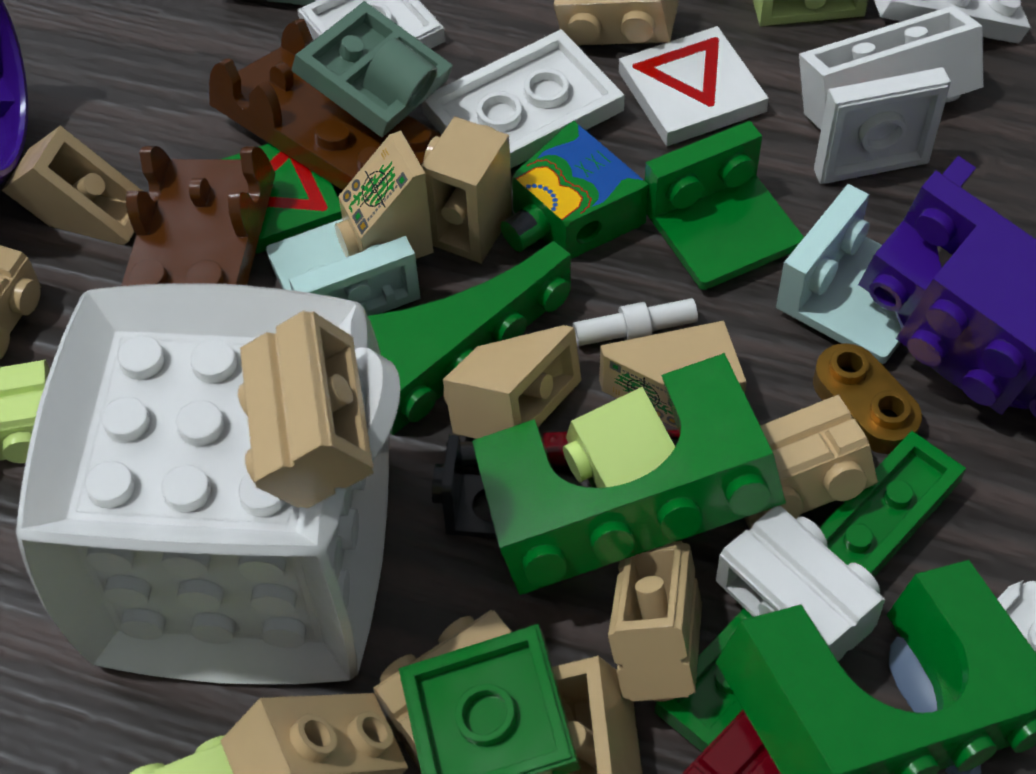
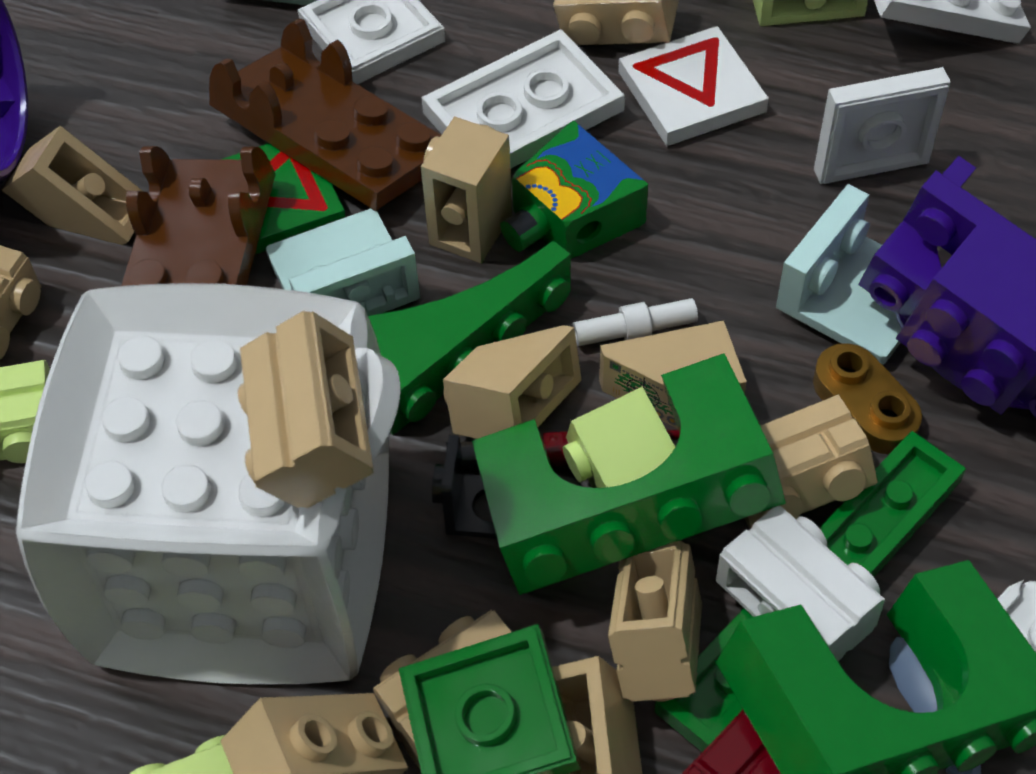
sand green plate [291,1,453,137] -> none
tan slope [335,131,434,259] -> none
green bracket [645,120,804,290] -> none
white brick [799,5,983,130] -> none

